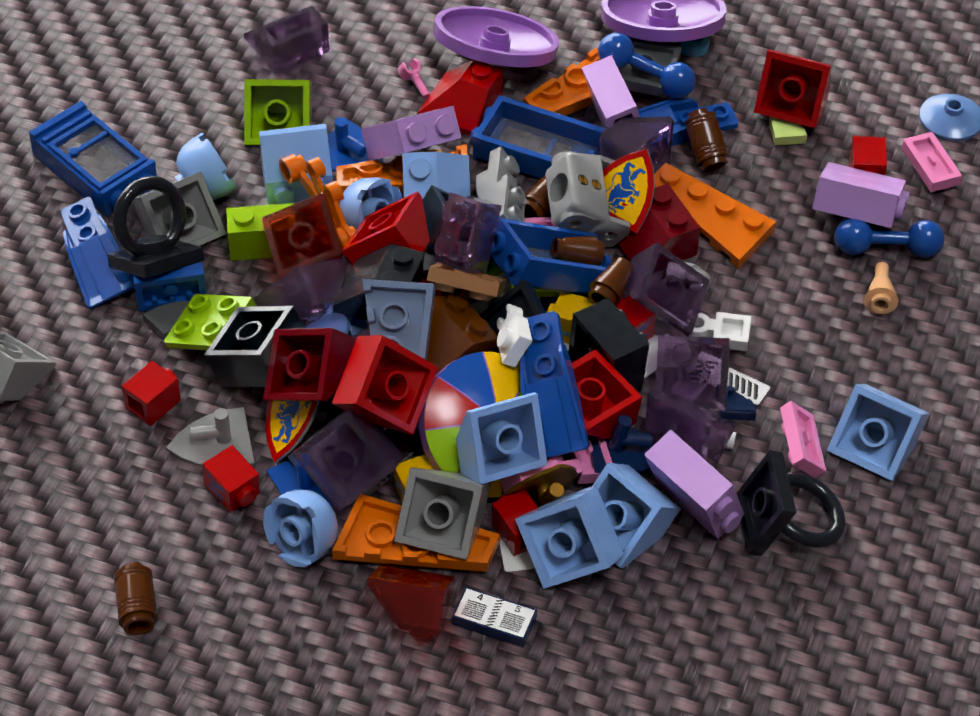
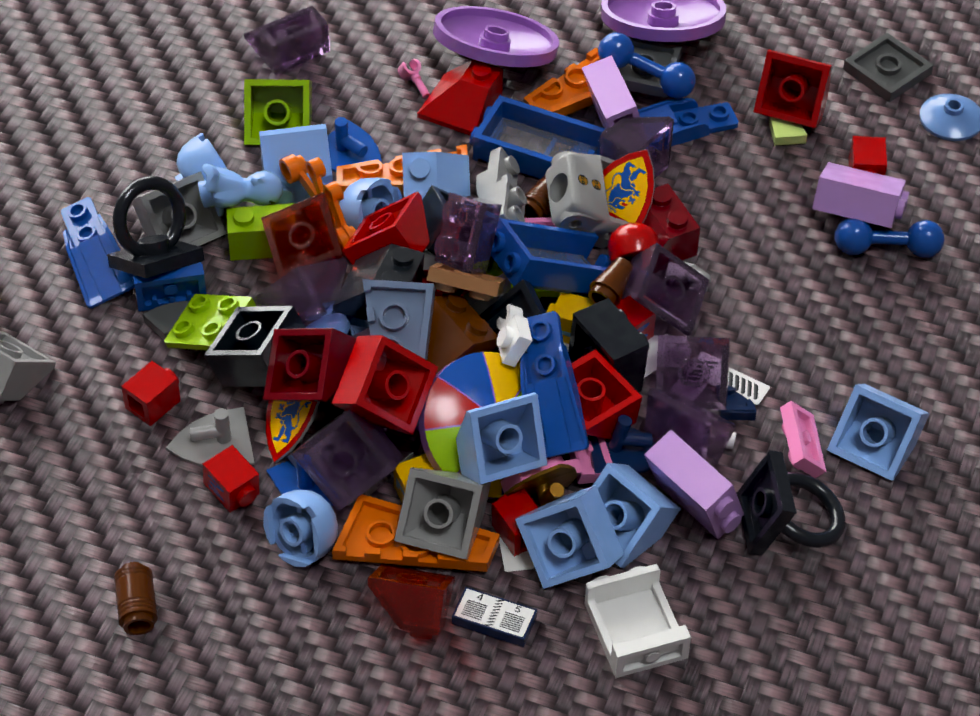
blue door [29,101,157,217] -> none
lavender brick [361,106,462,161] -> none
reddish brown cone [551,236,605,266] -> none
orange wing [654,163,776,269] -> none
medium azure tile [678,36,710,57] -> none
reddish brown head [684,108,729,171] -> none
white plate [688,312,751,351] -> none
light nougat cone [864,262,899,315] -> none
bright pink plate [901,132,962,192] -> none
none -> light blue animal [198,164,283,216]
none -> white panel [584,564,691,678]
none -> red hair [607,222,660,261]
none -> dark grey tile [843,33,934,103]

